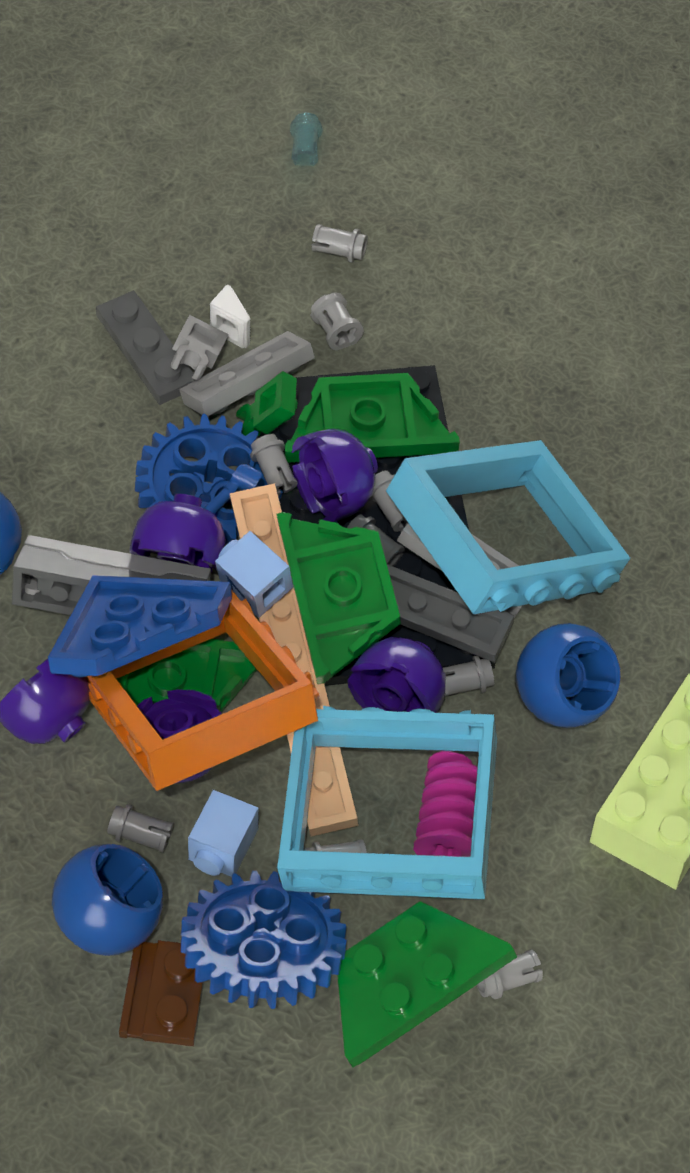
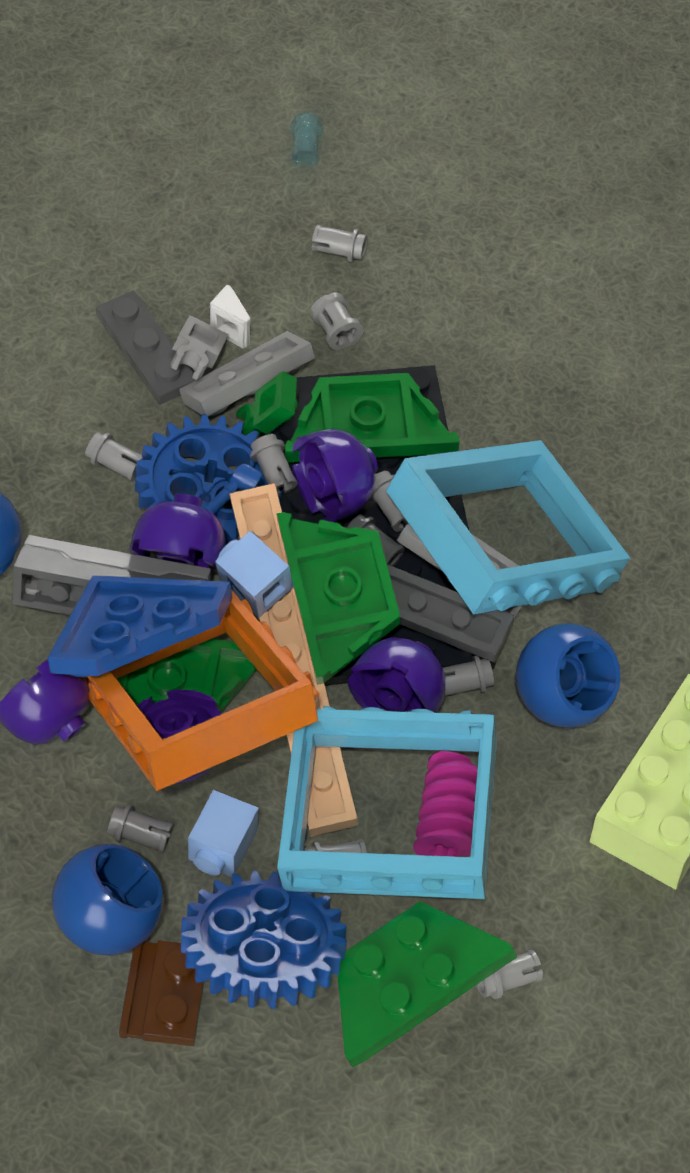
none -> light grey pin [85,432,143,482]

